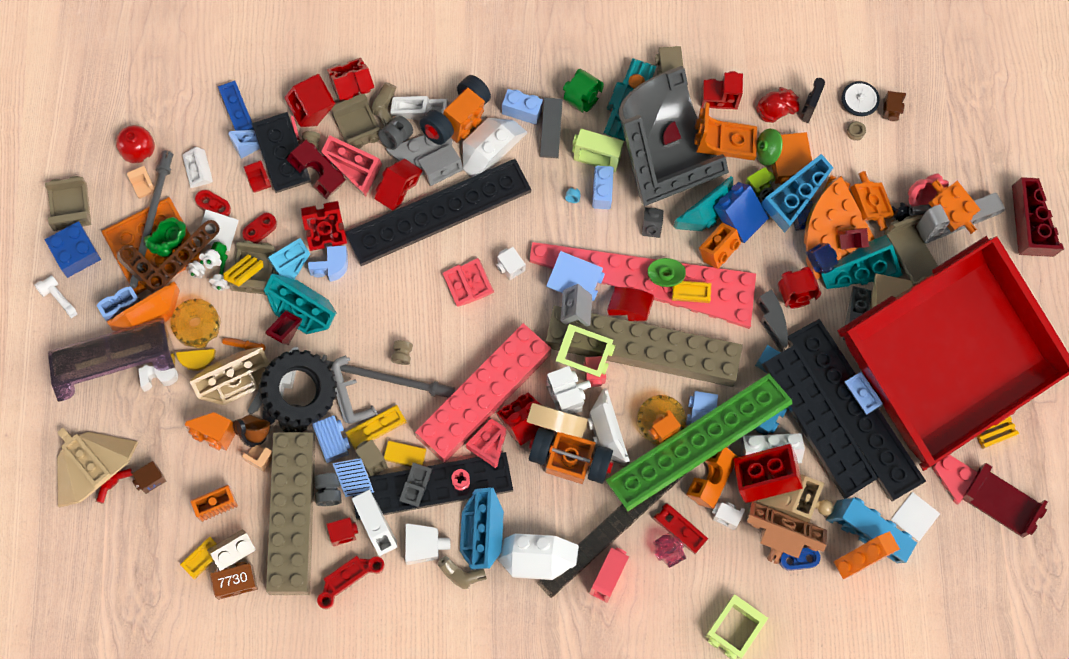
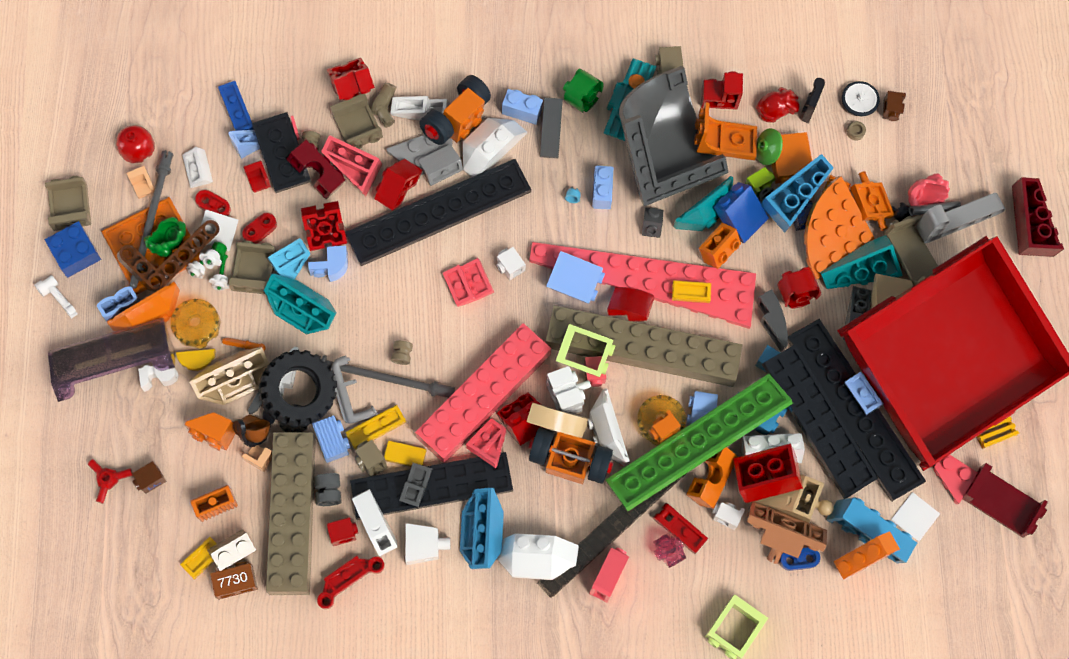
tan panel [57,428,138,508] -> none
yellow tile [223,254,263,287] -> none
dark red slope [265,311,302,346] -> none
red slope [284,74,336,127] -> none
light blue sticker [333,458,374,497] -> none
dark grey wheel [378,116,413,150] -> none
dark tan arm [438,556,487,589] -> none
coral bush [452,469,470,491] -> none
light grey panel [561,284,592,327] -> none
yellowish green window [572,129,624,172] -> none
bright green dish [648,258,686,287] -> none
dark red tile [662,121,681,146] -> none
clear blue brick [805,243,839,274] -> none
dark red panel [838,228,869,250] -> none
orange plate [929,179,981,234] -> none

